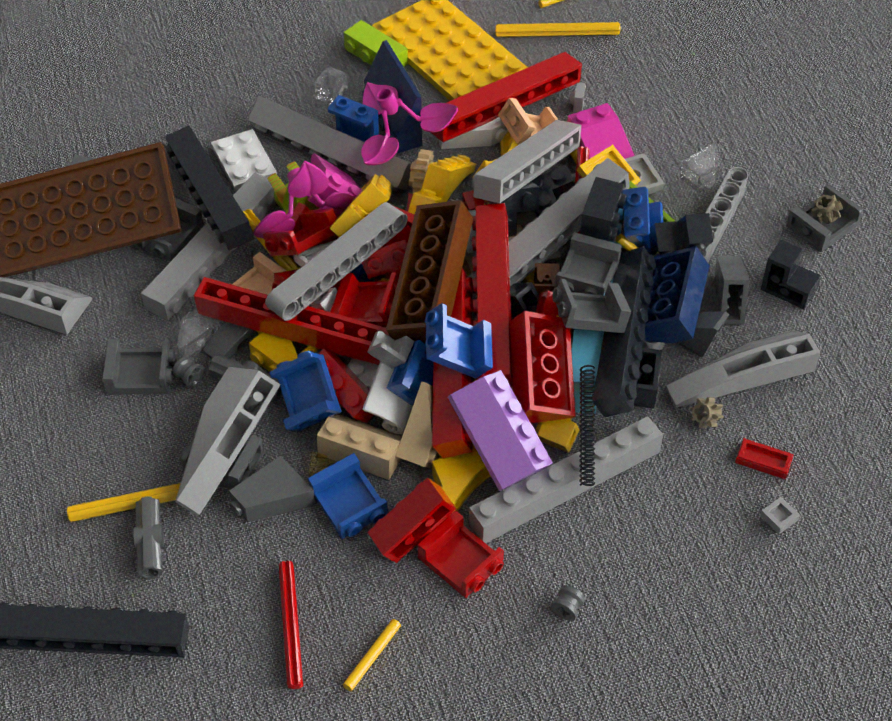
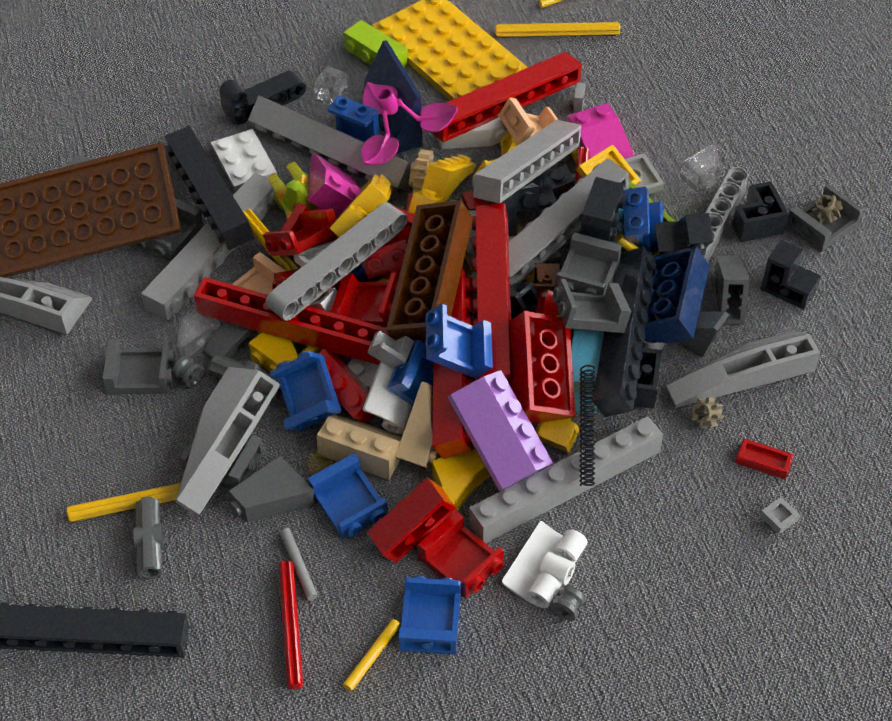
dark pink plant [253,161,355,239] -> none
none -> black beam [219,71,306,125]
none -> light grey bar [280,528,318,601]
none -> blue panel [399,576,461,655]
none -> white panel [502,521,588,608]
none -> black brick [732,181,789,242]

